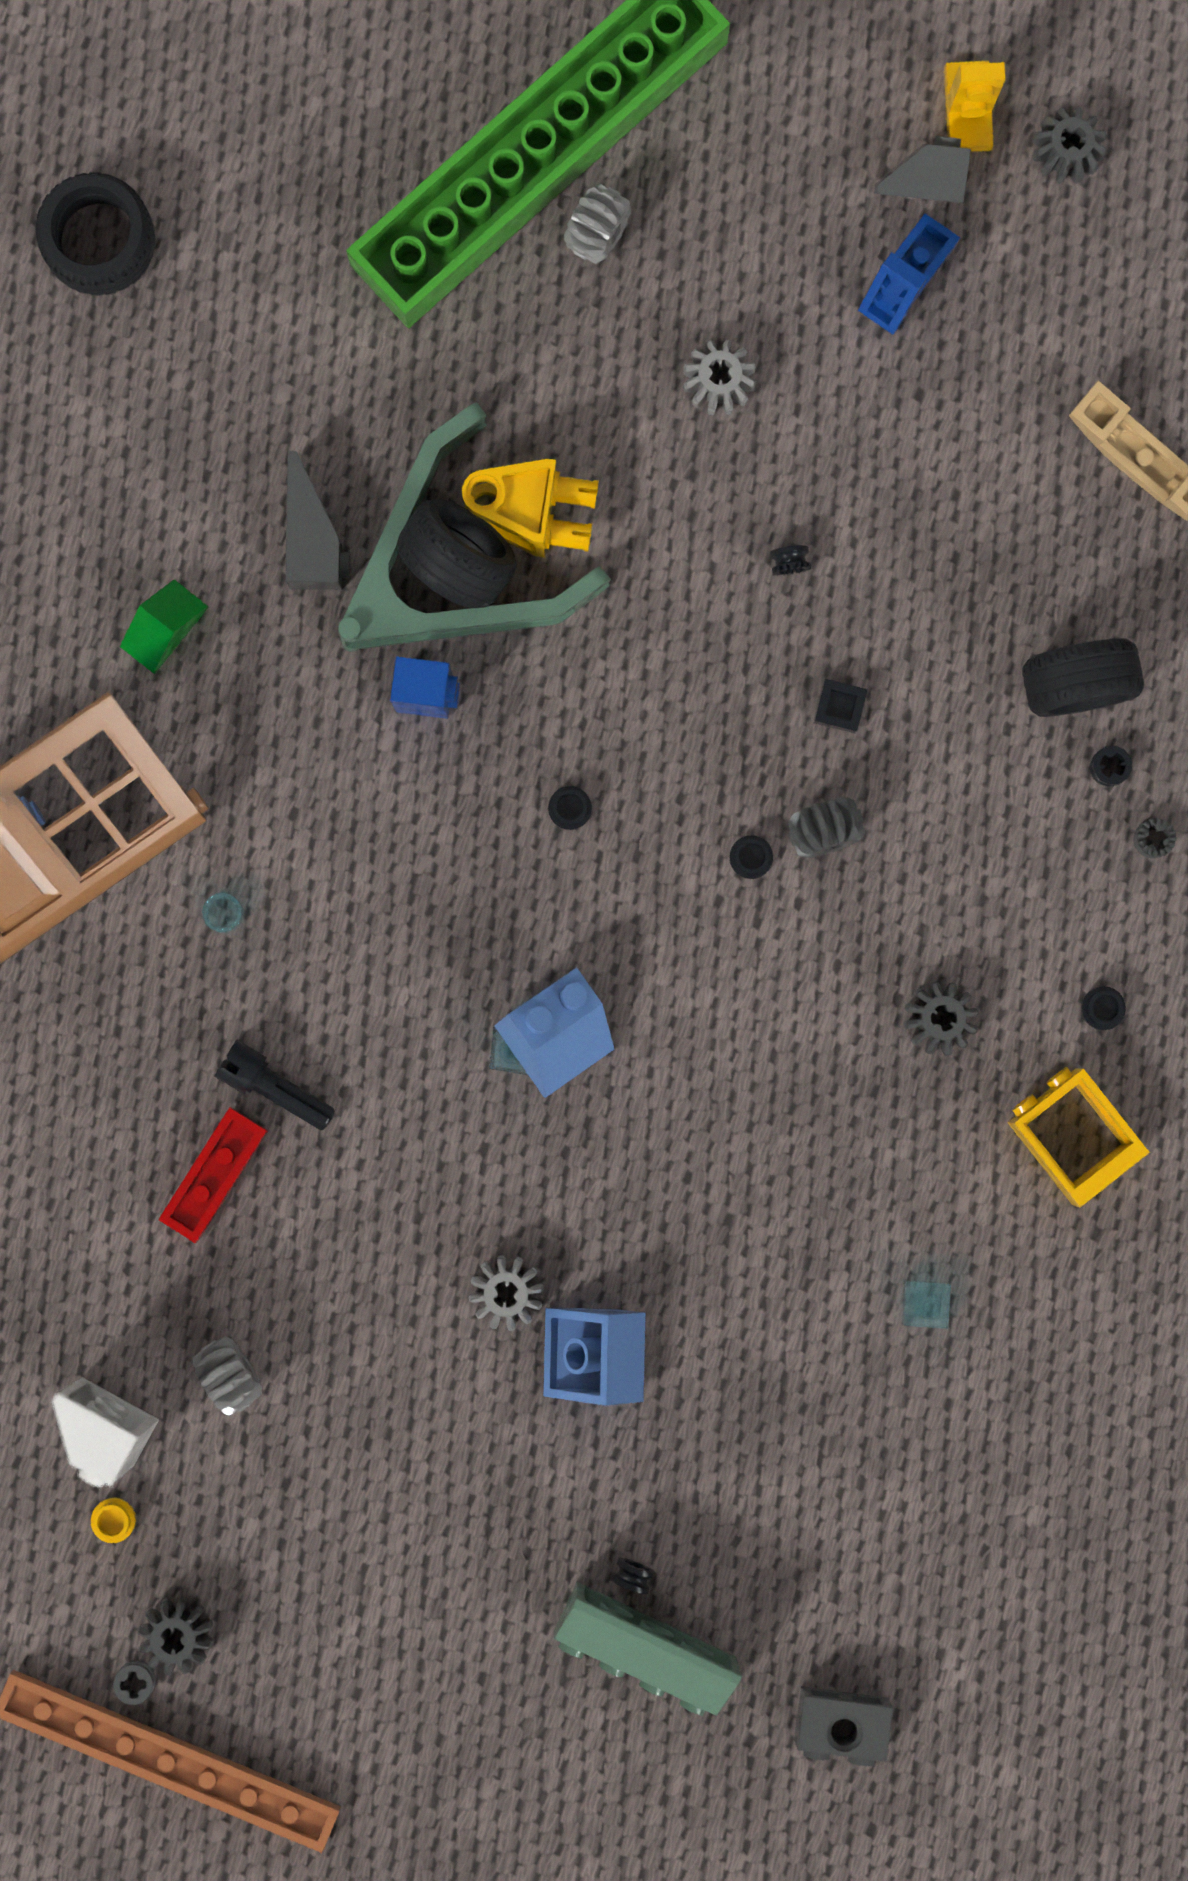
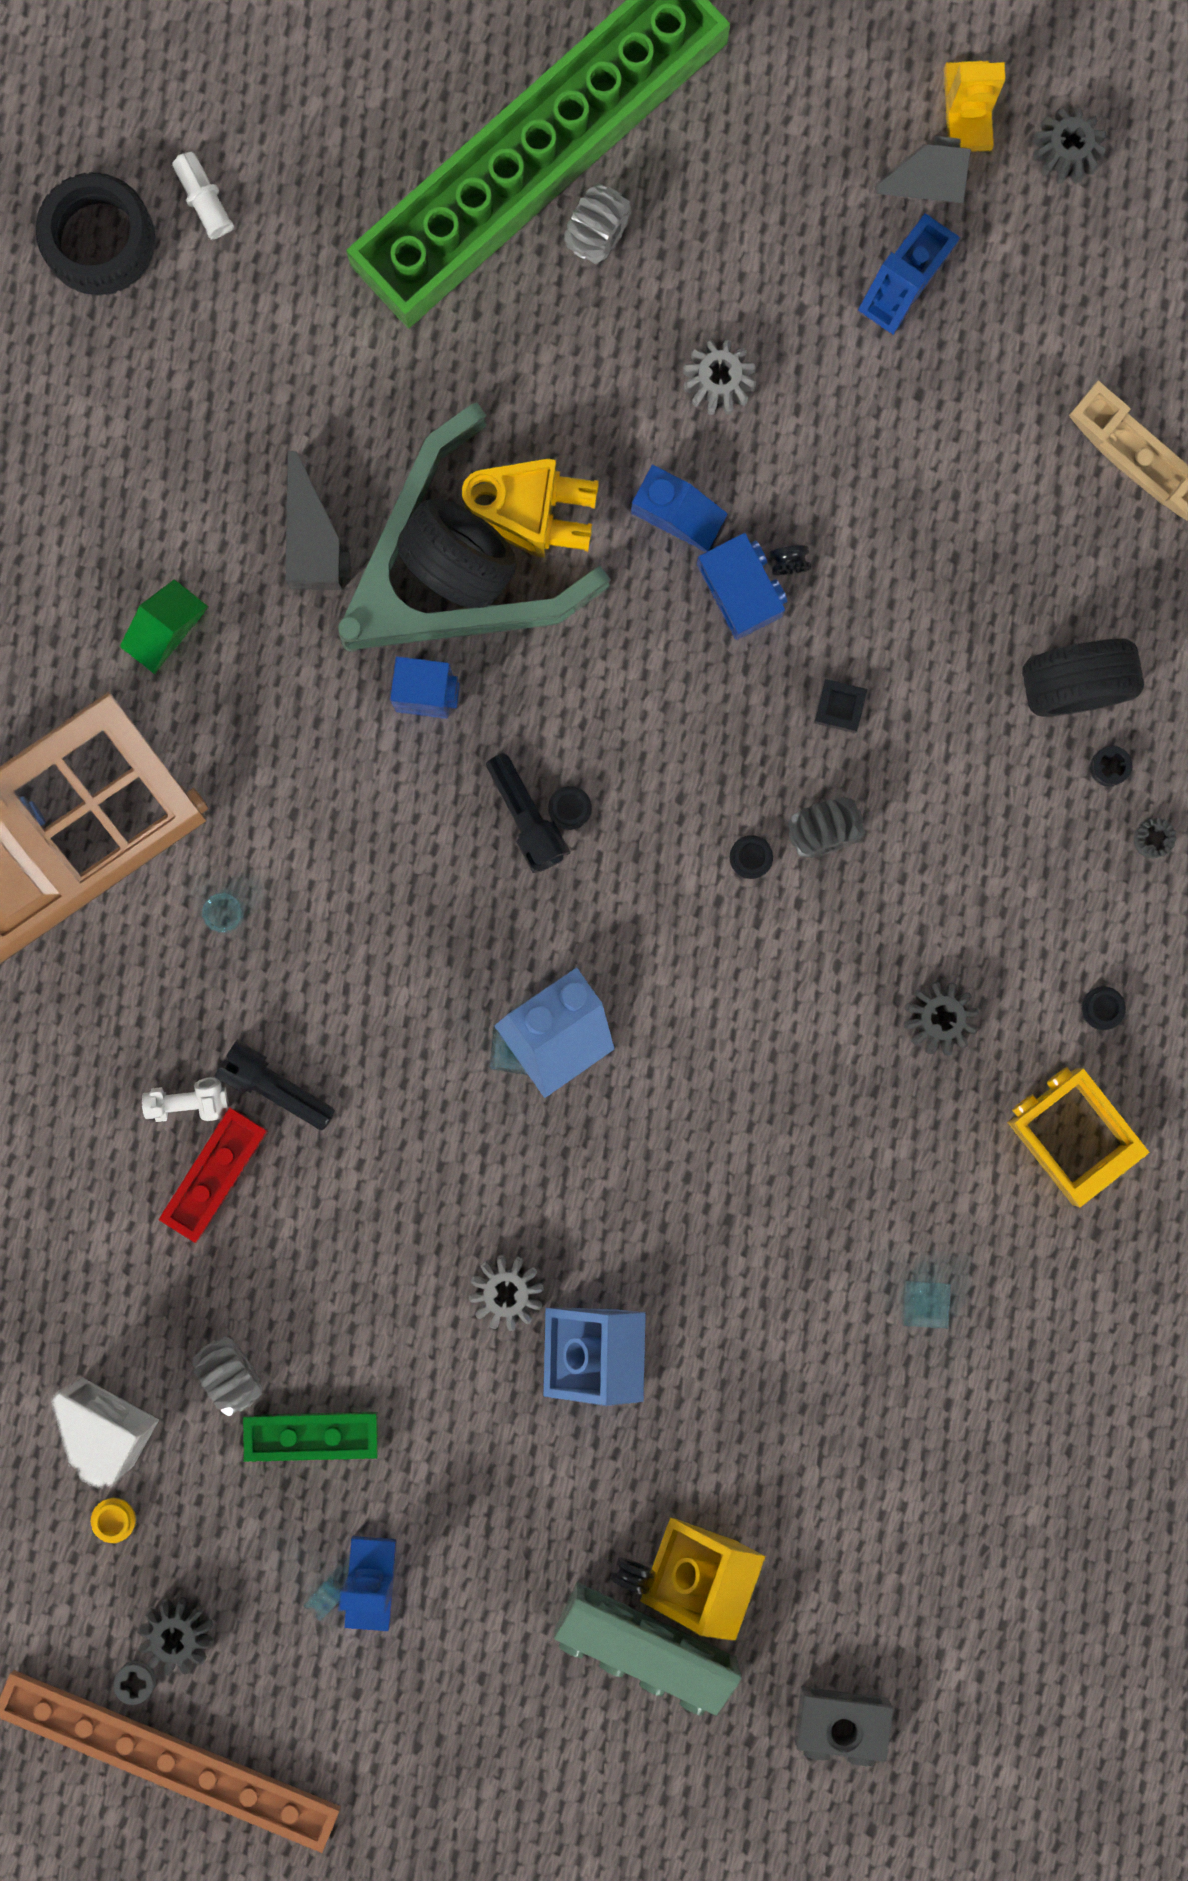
none -> white bar [142,1077,229,1122]
none -> white axle [173,152,234,239]
none -> green plate [243,1412,379,1462]
none -> clear light blue bush [303,1576,342,1621]
none -> blue bracket [339,1536,396,1631]
none -> black piece [486,753,571,873]
none -> blue slope [631,464,728,552]
none -> yellow slope [640,1517,766,1641]
none -> blue brick [696,533,788,640]

